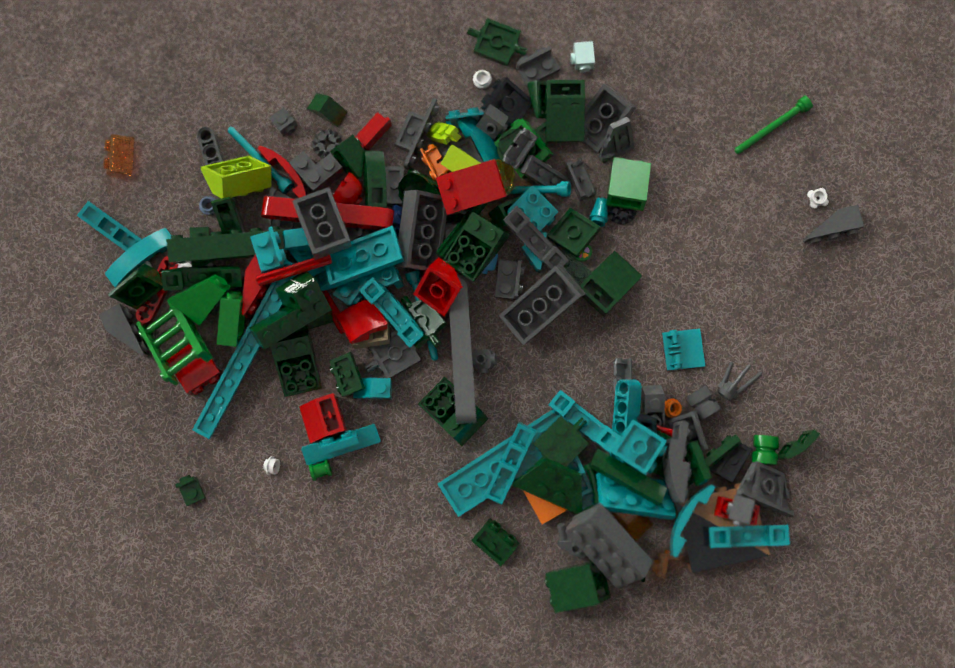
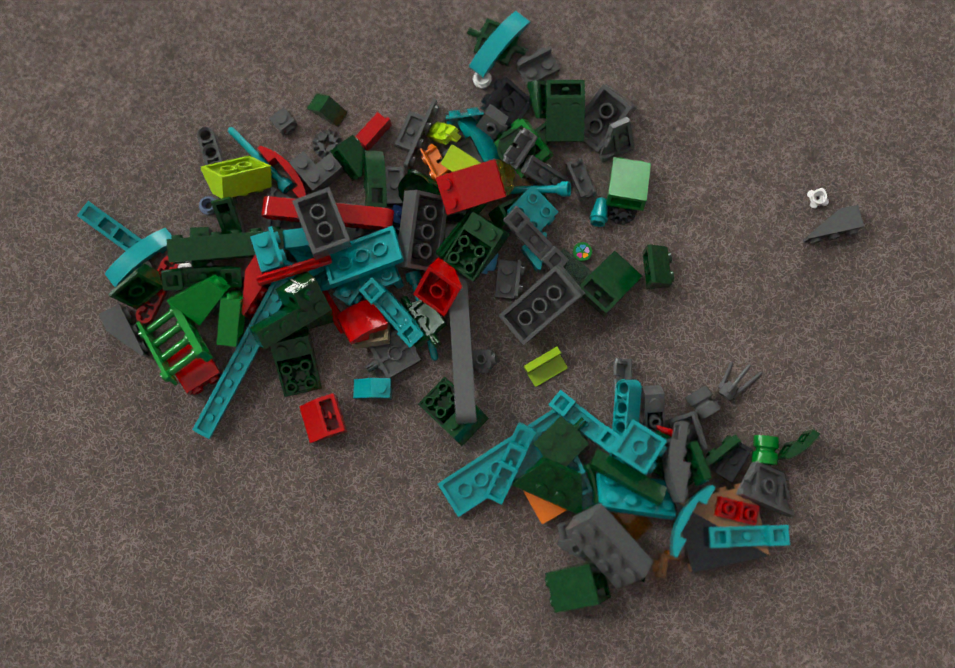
clear orange bracket [103,134,134,175] -> none
dark green bracket [175,475,206,506] -> none
white plate [263,456,280,475] -> none
teal bracket [301,424,381,465] -> none
green bush [309,459,333,481] -> none
dark green bracket [330,352,365,397] -> none
red cylinder [332,172,363,205] -> none
dark green bracket [471,518,520,566] -> none
dark green plate [547,207,601,258] -> none
light aqua brick [570,41,595,72] -> none
black slope [637,413,657,434] -> none
teal hinge [662,329,705,371] -> none
orange plate [665,398,682,418] -> none
dark grey brick [726,495,756,527] -> none
green piece [735,96,813,154] -> none
none -> teal slope [469,11,530,78]
none -> lime panel [524,347,567,387]
none -> dark green slope [642,244,674,290]

